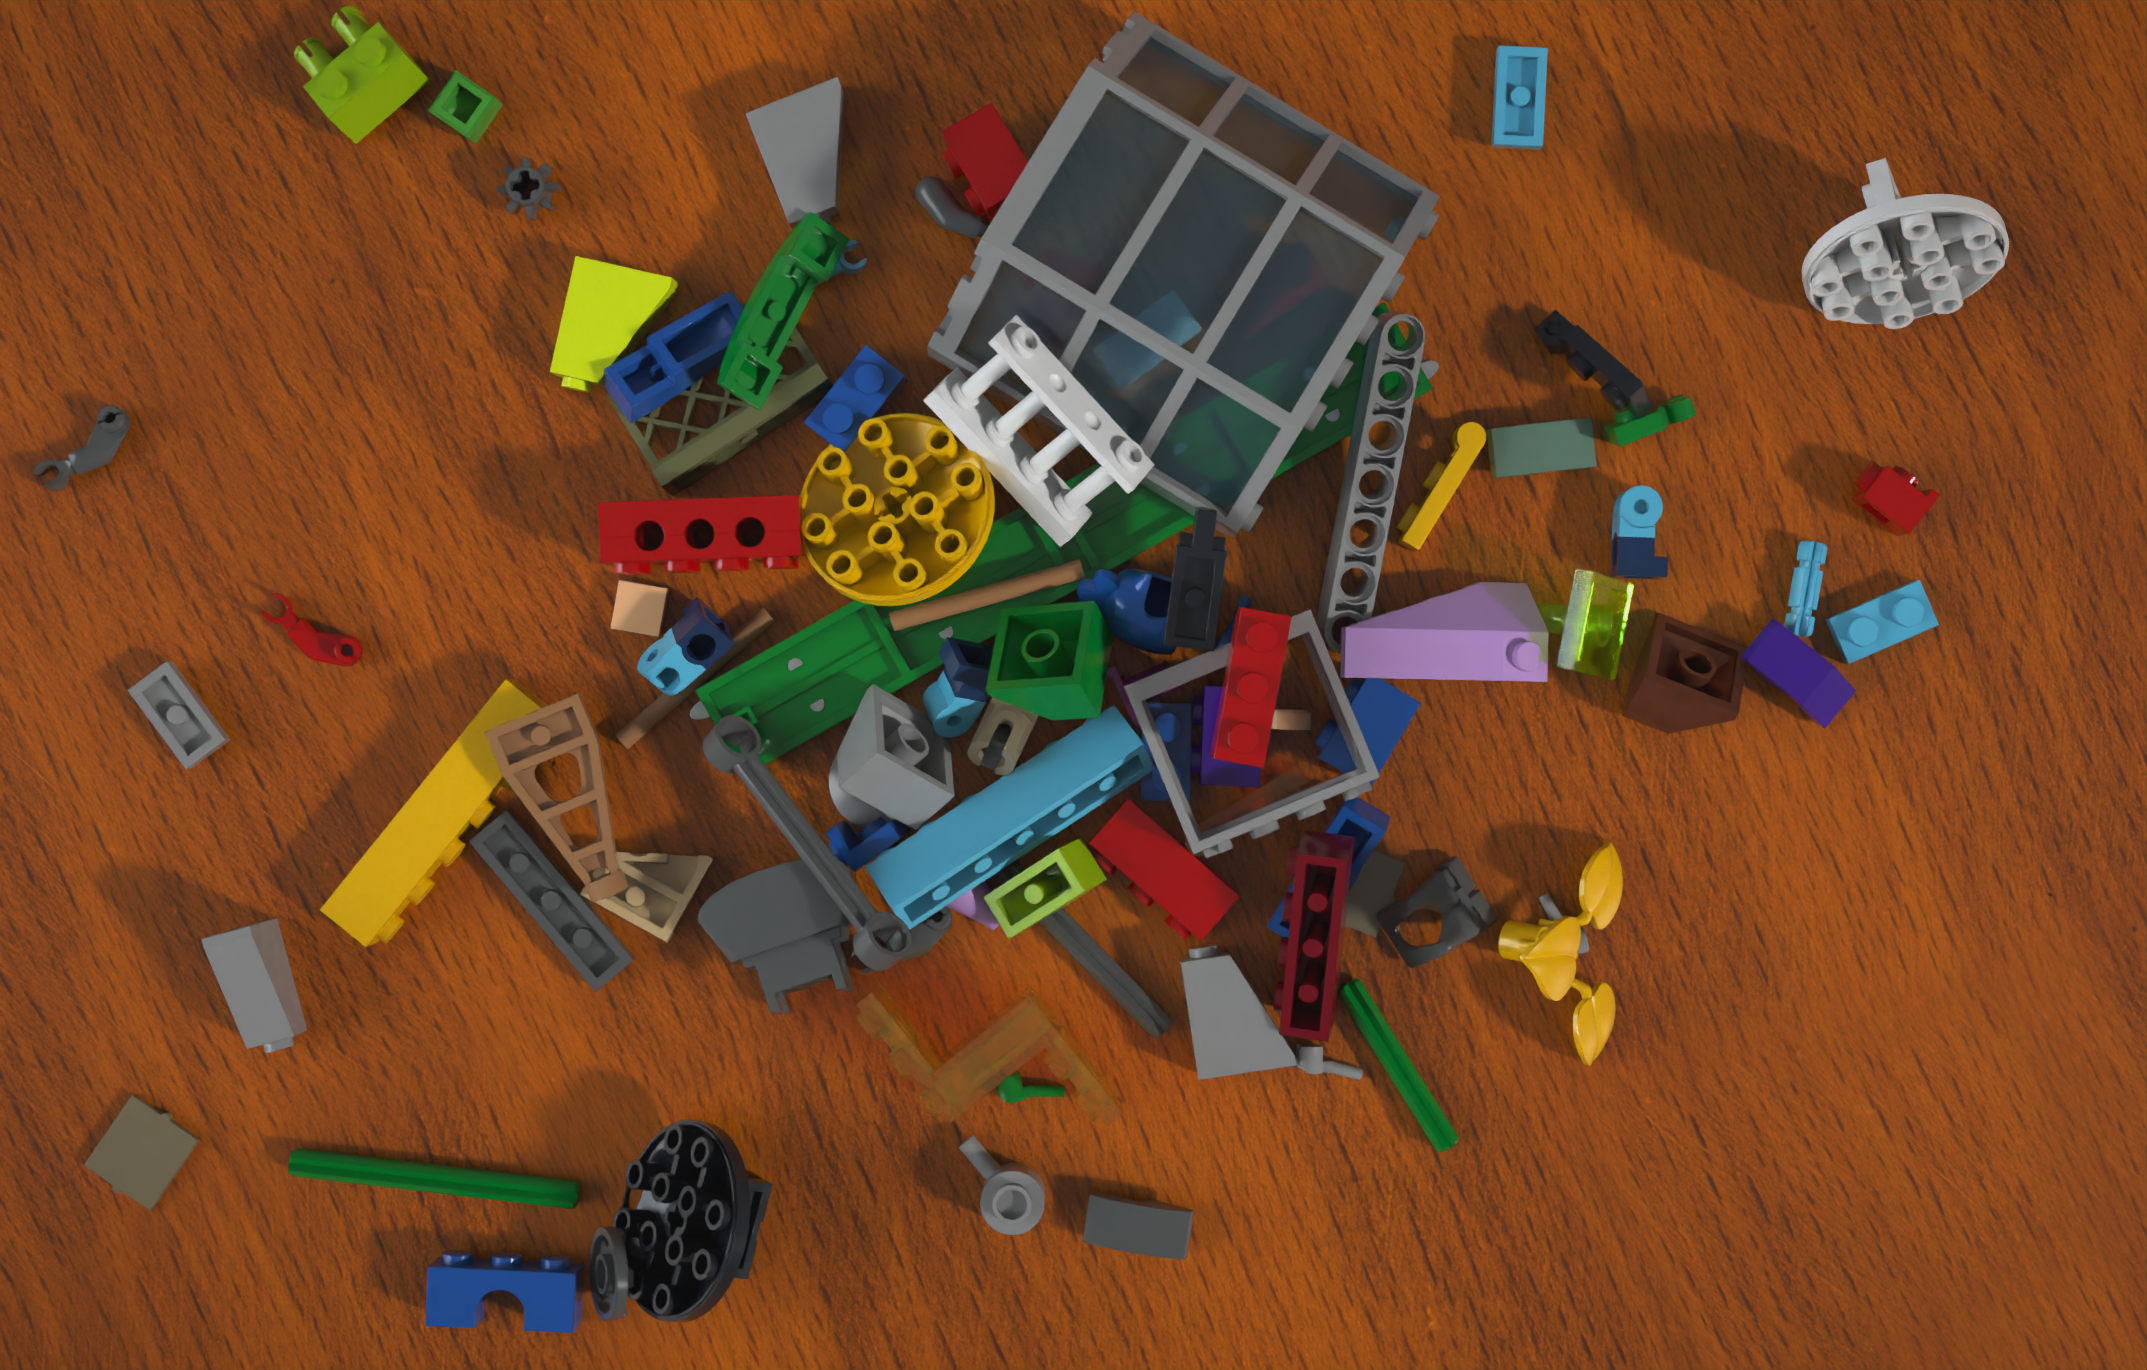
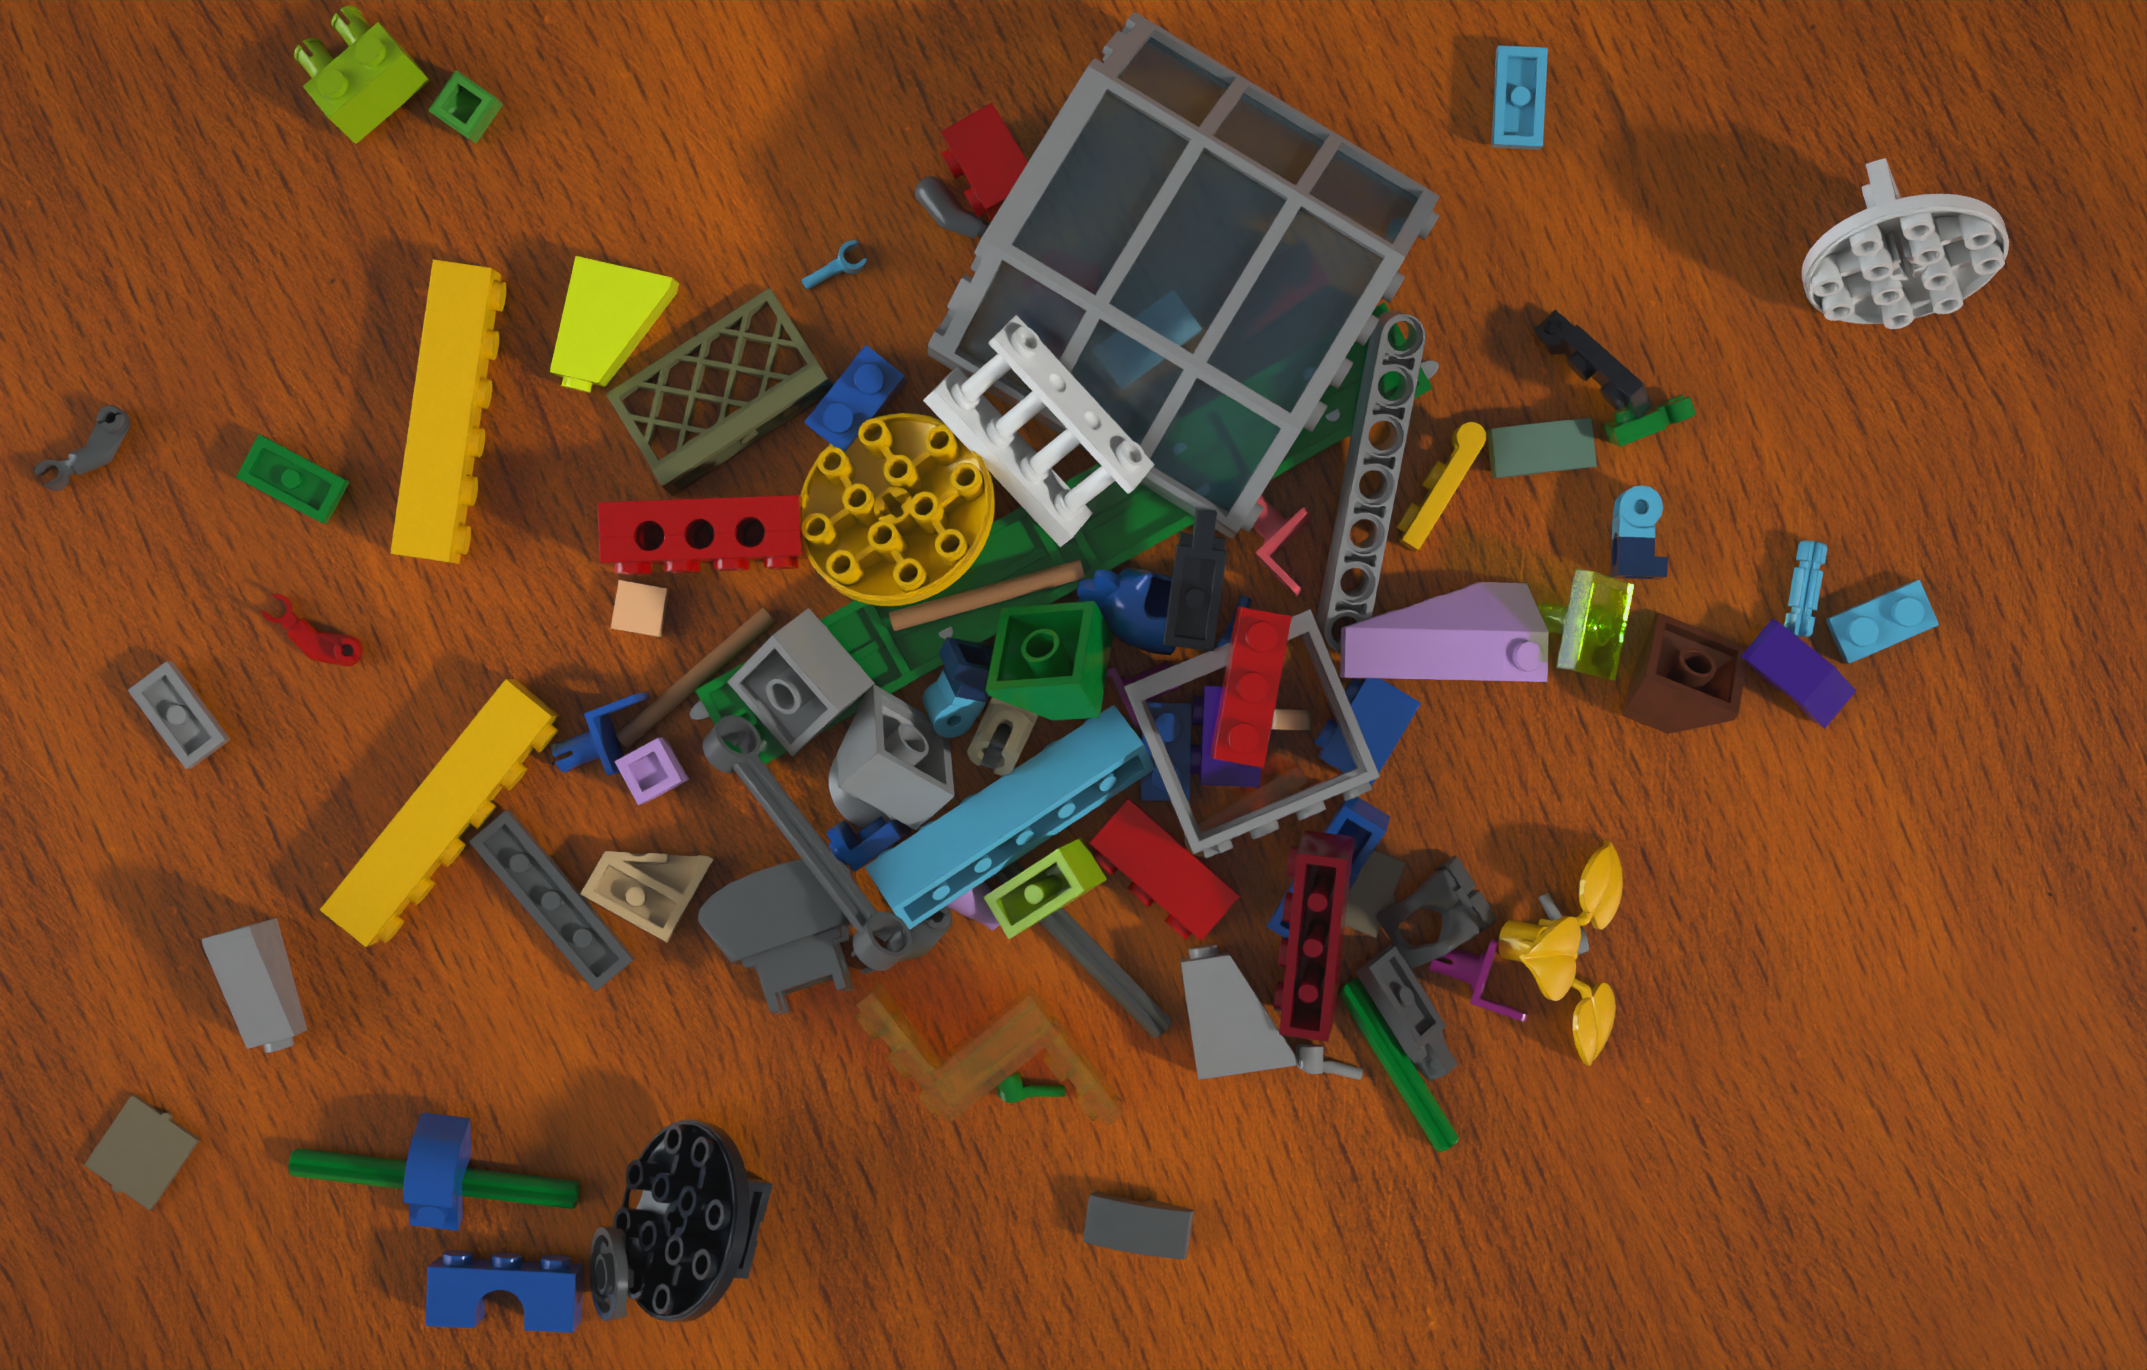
medium nougat plate [485,693,629,903] -> none
dark grey gear [497,157,562,222] -> none
blue slope [604,291,744,424] -> none
leg [637,597,735,696] -> none
green slope [717,212,849,410] -> none
light grey slope [745,77,845,229] -> none
light grey piece [958,1135,1045,1235] -> none
red brick [1850,461,1940,536] -> none
none -> green plate [236,434,350,524]
none -> yellow brick [390,259,506,564]
none -> blue brick [403,1113,471,1231]
none -> blue bracket [552,691,651,776]
none -> lavender brick [614,736,690,805]
none -> light grey slope [727,608,874,757]
none -> coral bracket [1253,494,1311,600]
none -> dark grey hinge [1355,944,1458,1081]
none -> magenta bracket [1429,939,1528,1022]

